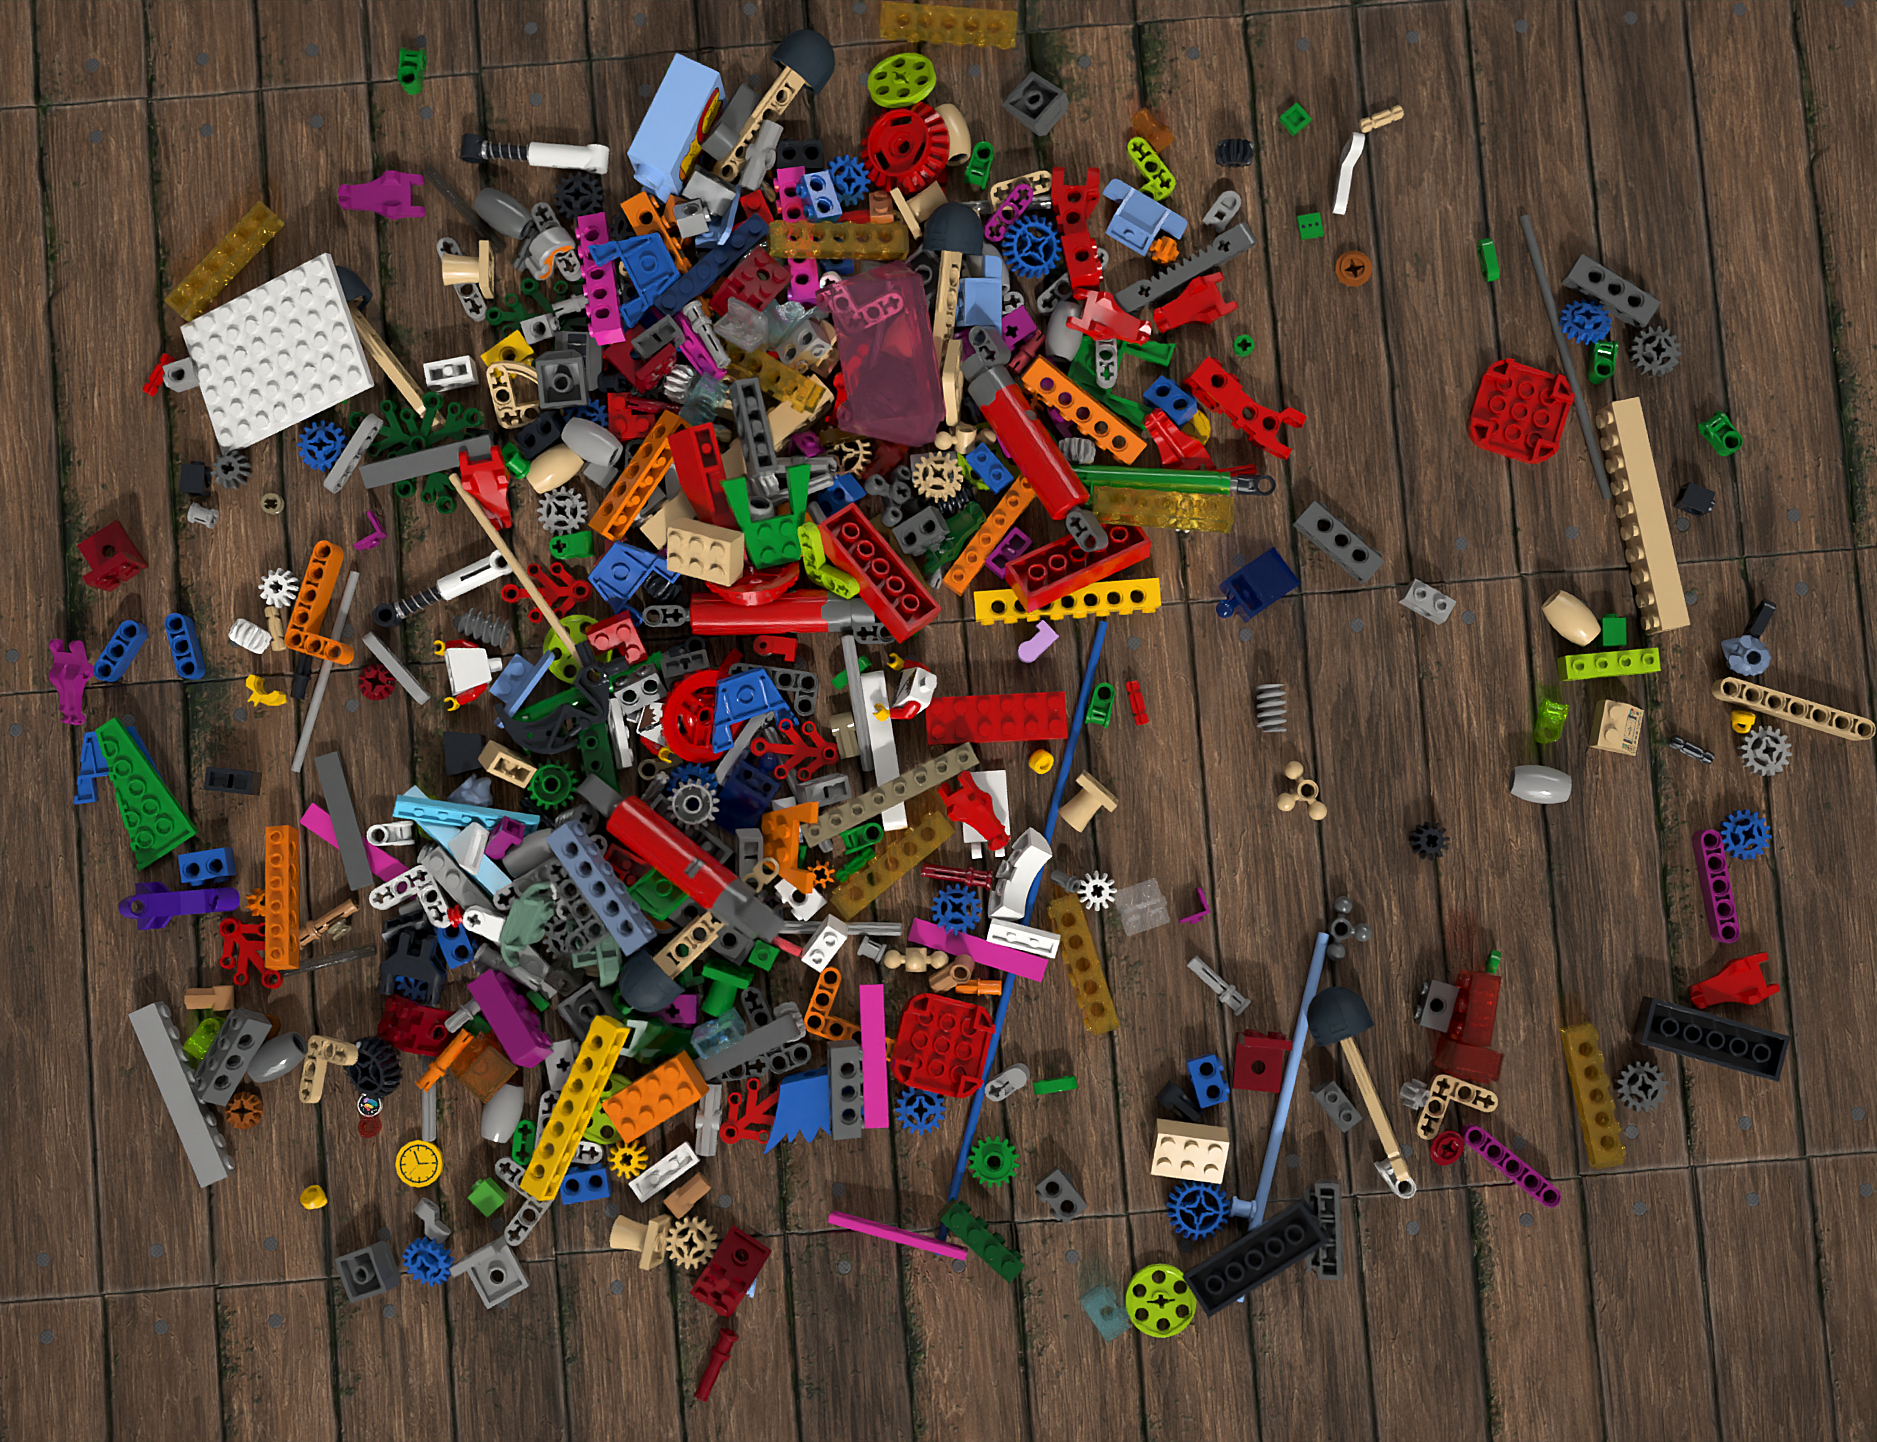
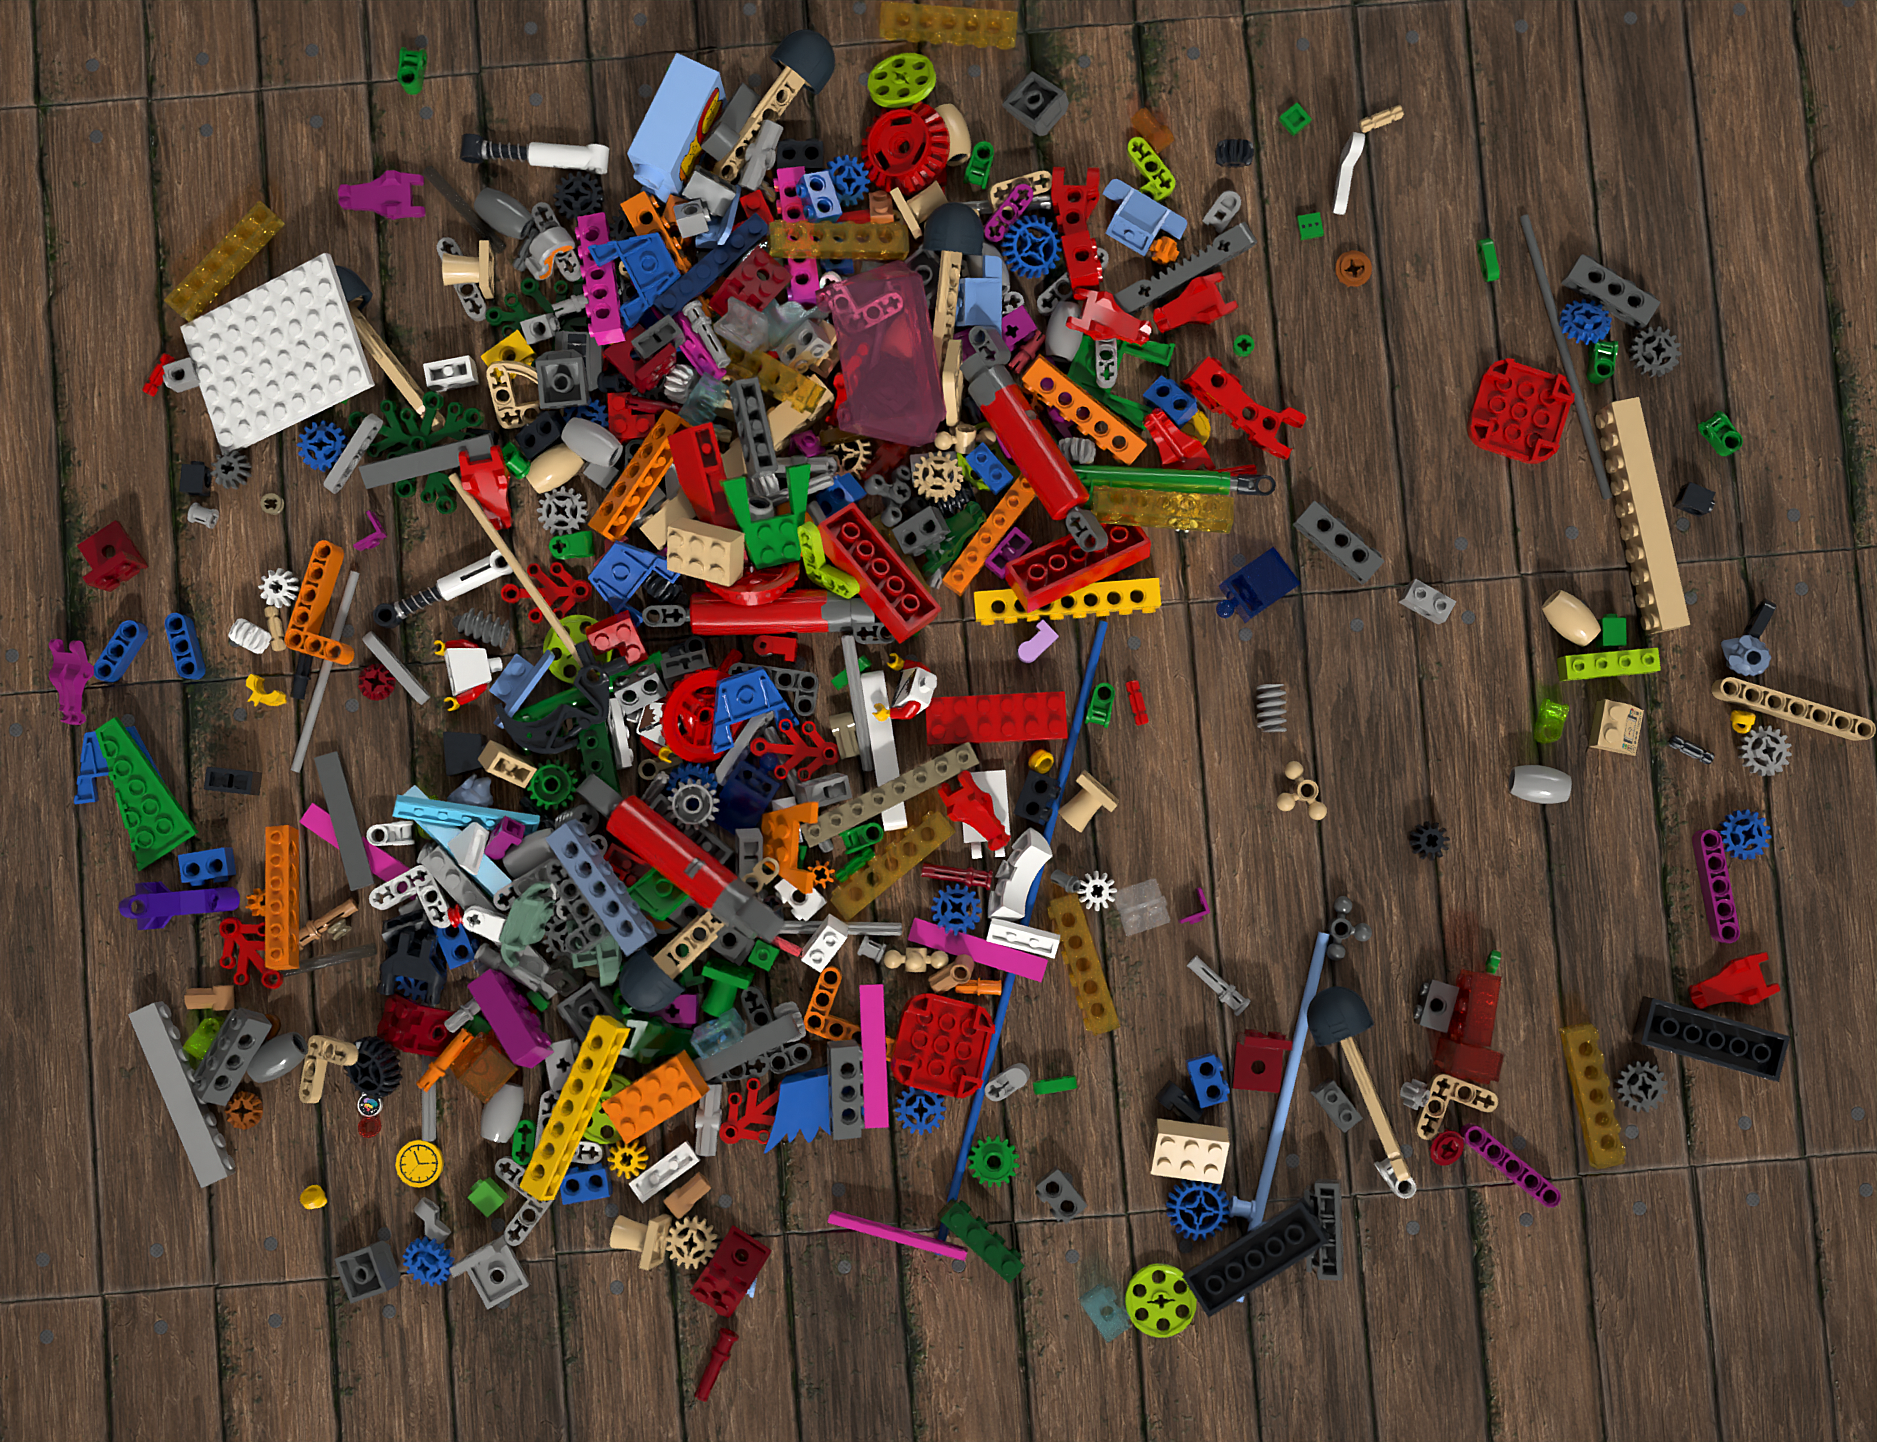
none -> black brick [1013,770,1061,826]

